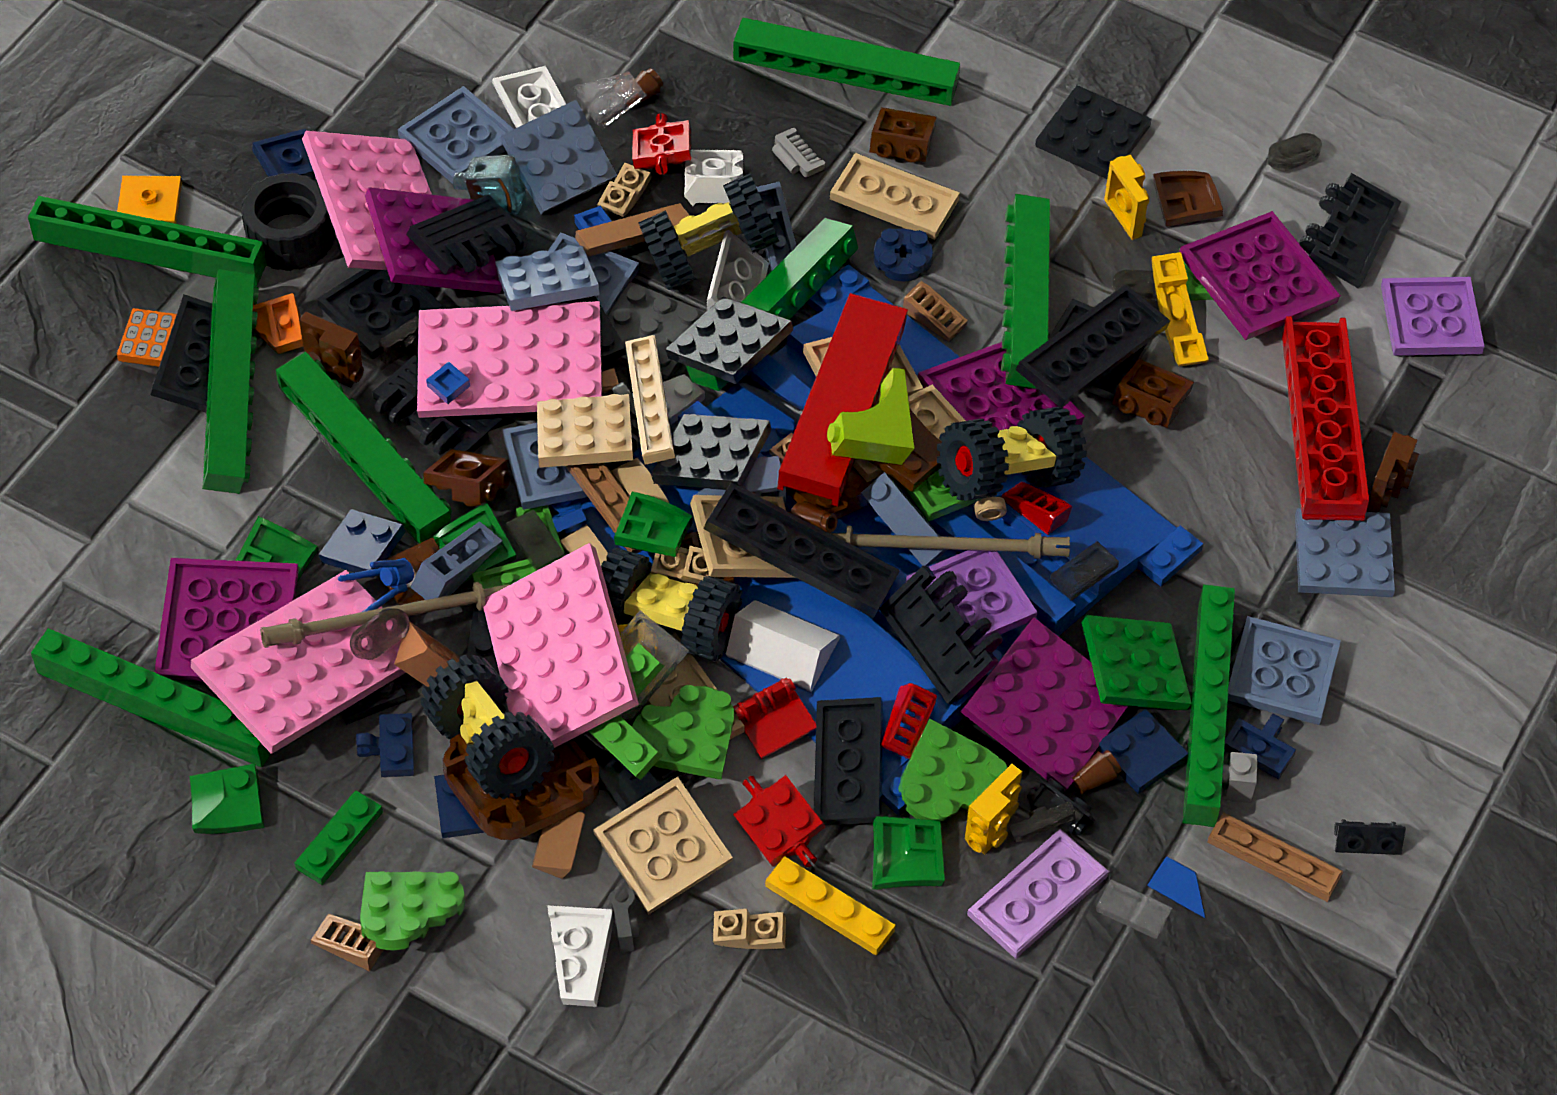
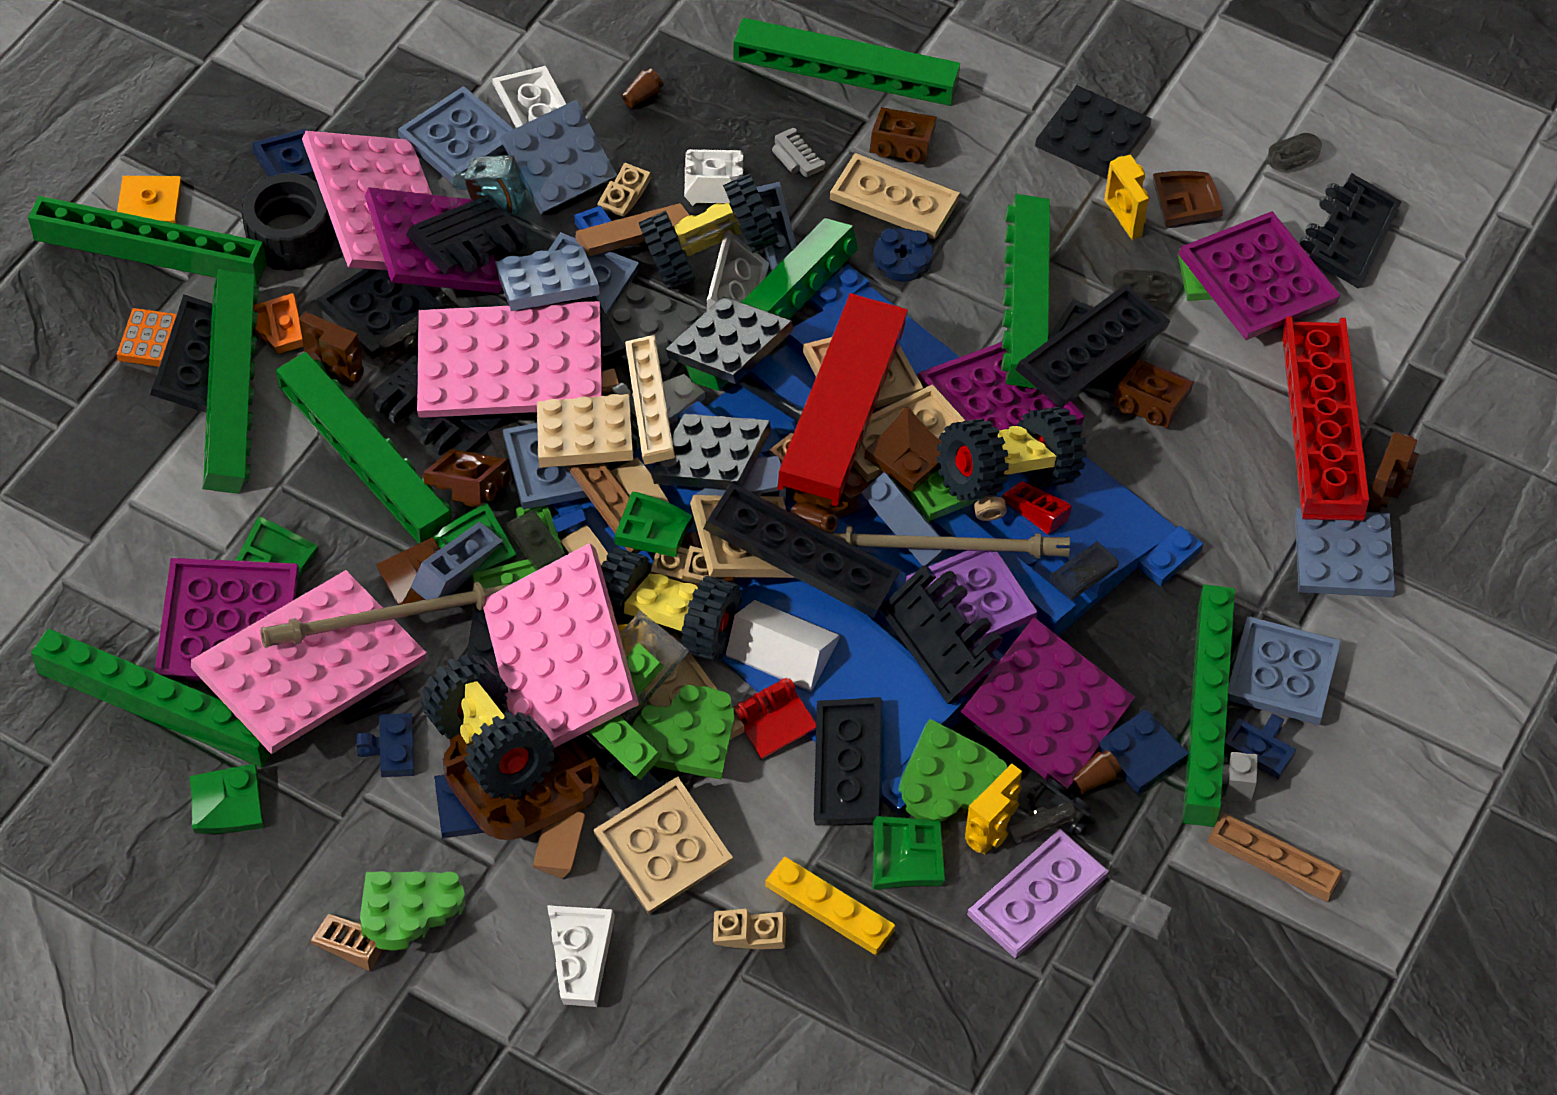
green plate [294,790,383,885] -> none
plate [319,509,405,578] -> none
blue plant [338,558,414,612] -> none
clear smoke plate [350,608,410,660] -> none
nougat slope [394,622,459,687] -> none
blue plate [426,362,471,404] -> none
clear wing [572,72,647,130] -> none
dark grey plate [609,889,639,953] -> none
red plate [632,113,691,174] -> none
red plate [733,775,826,868] -> none
lime arch [827,367,914,465] -> none
red slope [881,683,937,759] -> none
medium nougat slope [903,281,968,342] -> none
green plate [1082,615,1192,711] -> none
blue sticker [1147,856,1205,918] -> none
yellow slope [1152,252,1209,367] -> none
black hinge [1334,819,1406,855] -> none
medium lavender plate [1381,277,1485,356] -> none

